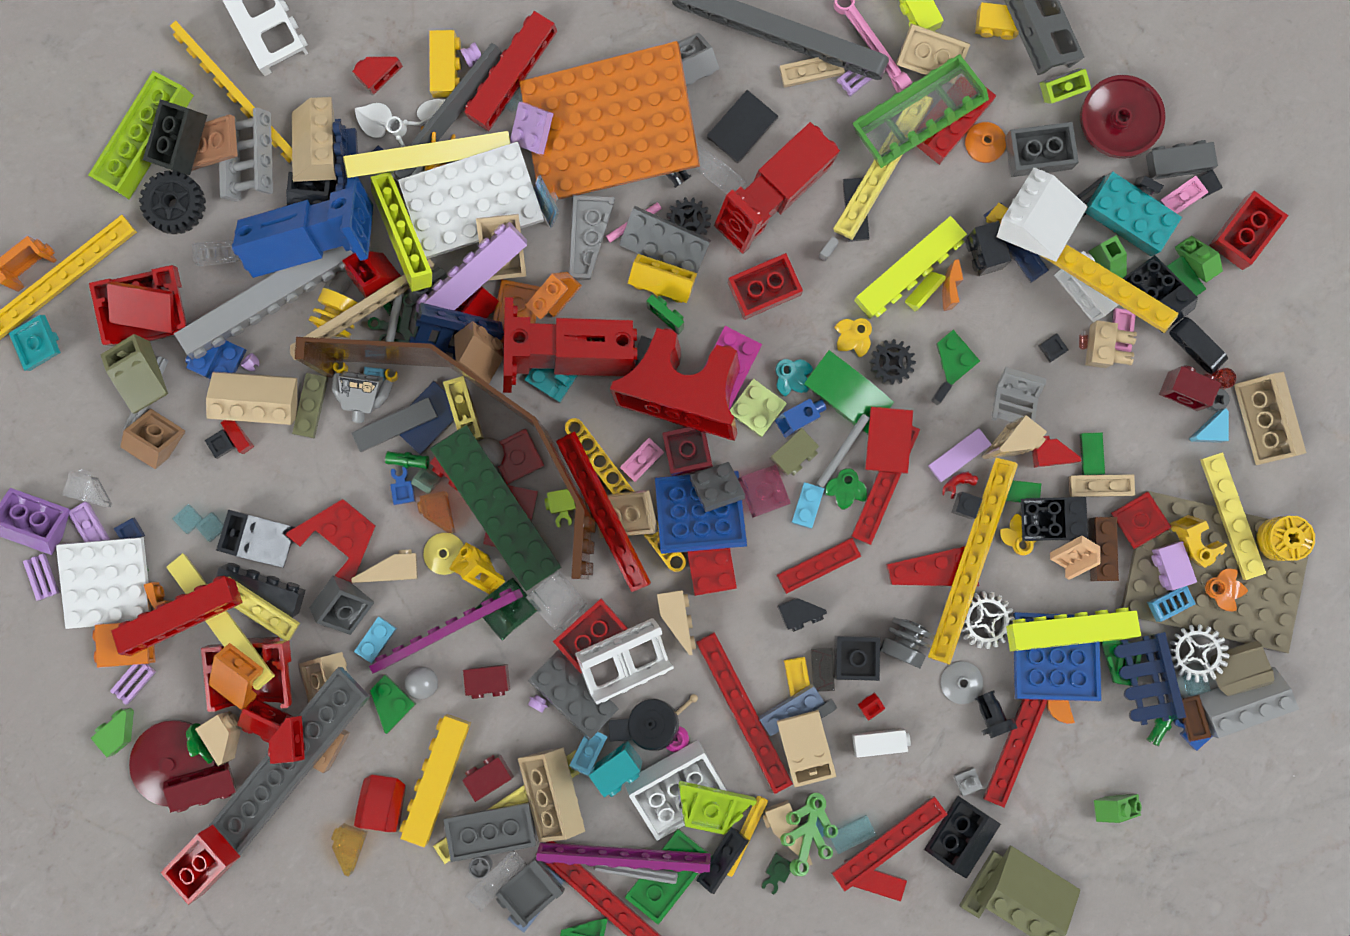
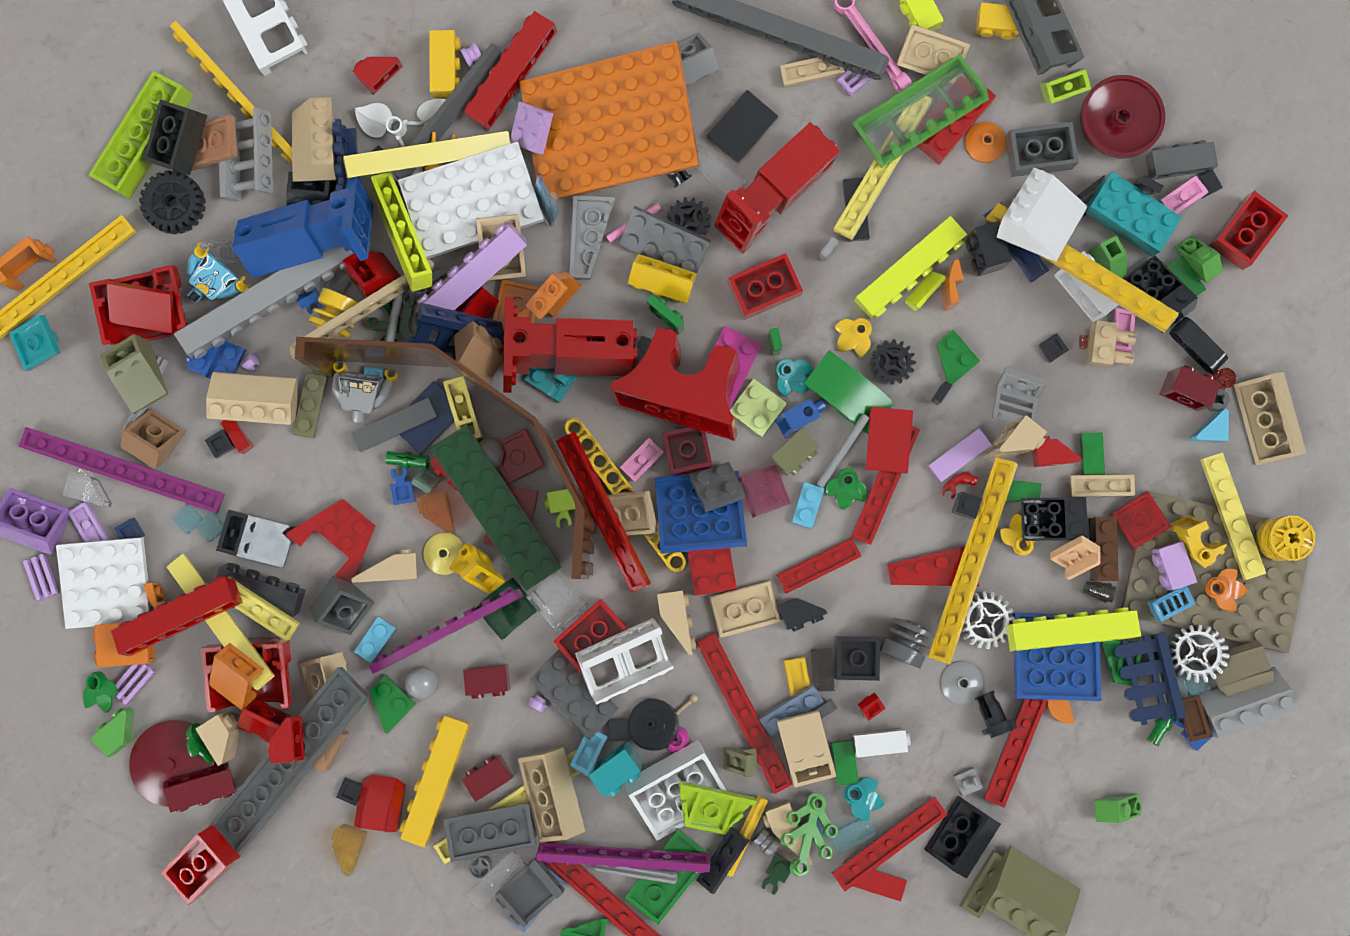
none -> magenta plate [18,427,225,513]
none -> green plate [83,671,118,713]
none -> medium azure torso [186,242,252,303]
none -> blue tile [297,288,322,314]
none -> black tile [336,777,362,806]
none -> tan tile [709,581,781,638]
none -> olive slope [723,748,757,777]
none -> flat silver wheel [751,827,781,858]
none -> green tile [768,328,782,356]
none -> green tile [831,740,859,786]
none -> teal plate [843,778,884,822]
none -> clear smoke cone [1083,581,1116,603]

